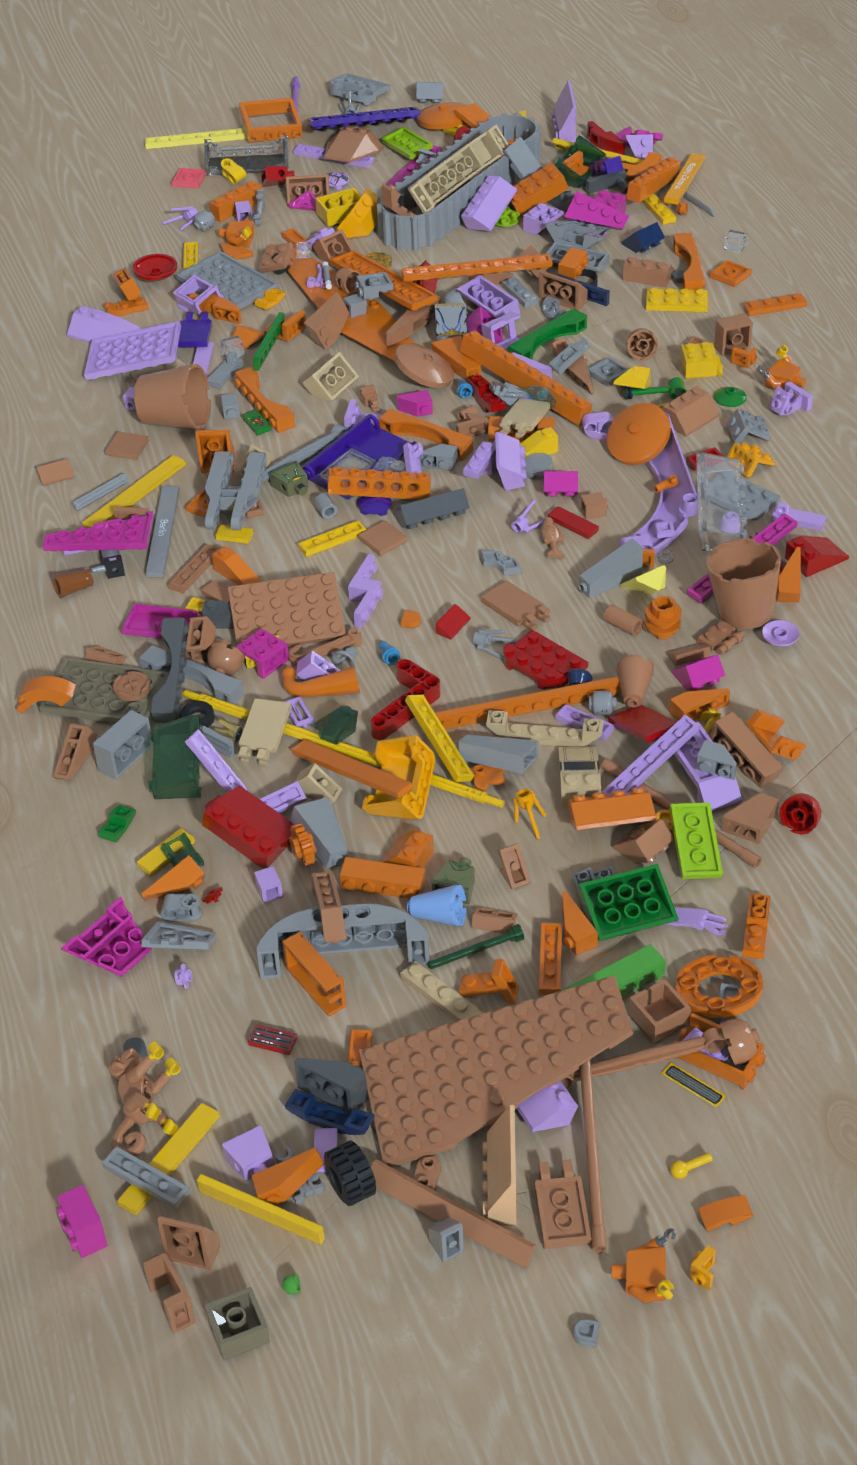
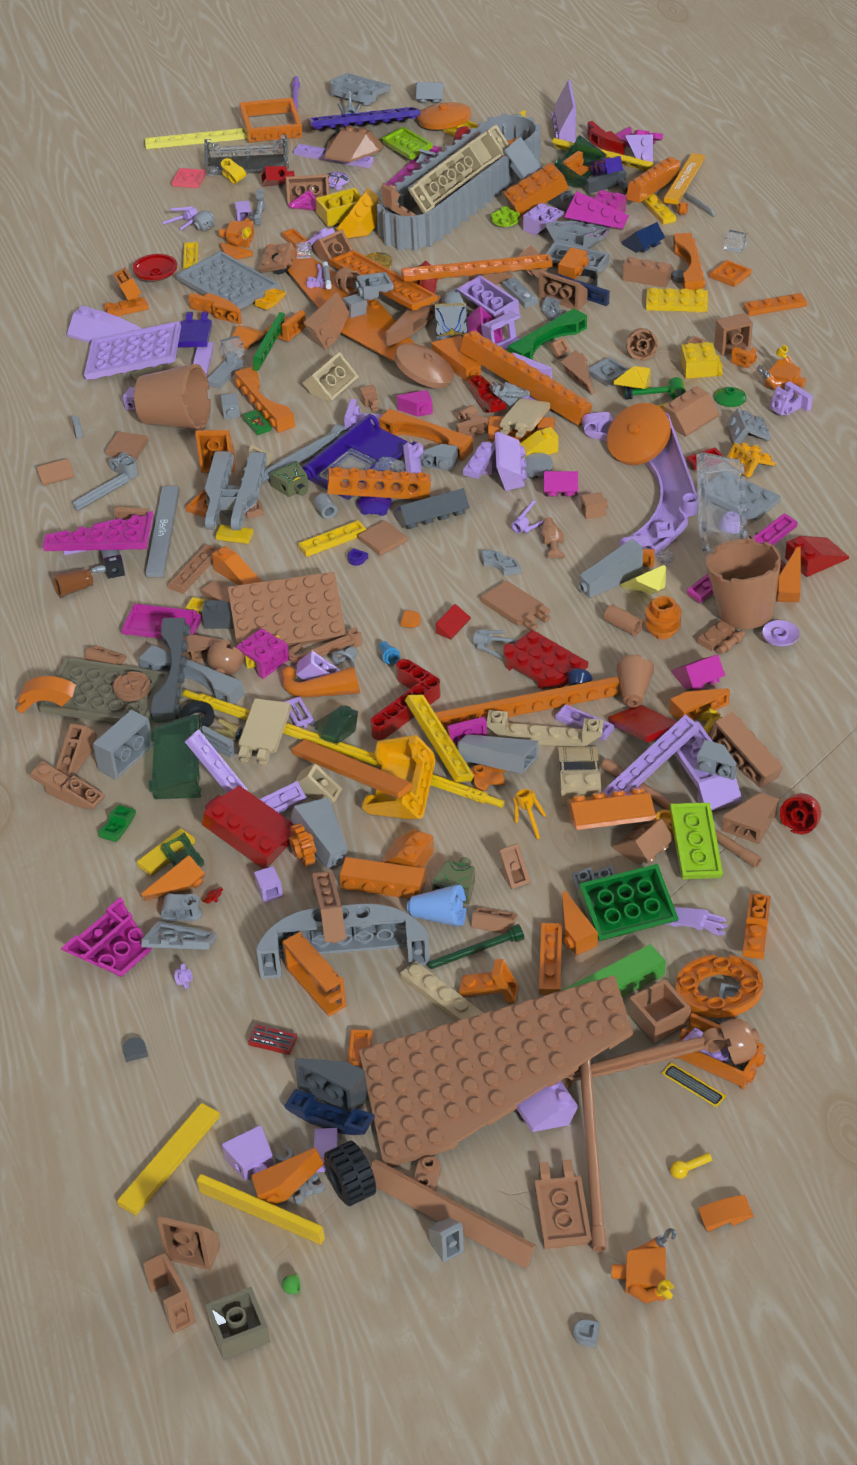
dark pink brick [55,1185,108,1258] -> none
yellow tile [82,455,186,529] -> none
light grey plate [102,1146,190,1209] -> none
nougat animal [108,1041,181,1156] -> none
lavender piece [173,274,223,316] -> none
nougat slope [186,616,216,652] -> none
orange brick [209,181,262,222] -> none
lavender bracket [348,554,383,628] -> none
orange tile [455,103,492,128] -> none
dark azure cone [457,379,473,398] -> none
lavender slope [461,176,517,231] -> none
light nougat slope [483,1105,516,1225] -> none
clear light blue dish [527,385,556,408] -> none
red tile [548,506,599,539] -> none
light grey hinge [549,337,590,375] -> none
light grey head [589,691,617,715] -> none
orange arch [622,152,664,181] -> none
orange arm [653,475,679,493] -> none
nougat slope [668,643,710,666] -> none
light orange bracket [690,1245,716,1290] -> none
orange panel [746,709,806,760] -> none
lavender hinge [771,502,827,531] -> none
none -> nougat slope [30,761,105,809]
none -> light grey tile [72,416,83,439]
none -> light grey piece [108,452,139,479]
none -> dark purple tile [347,548,368,566]
none -> dark pink bracket [447,717,487,746]

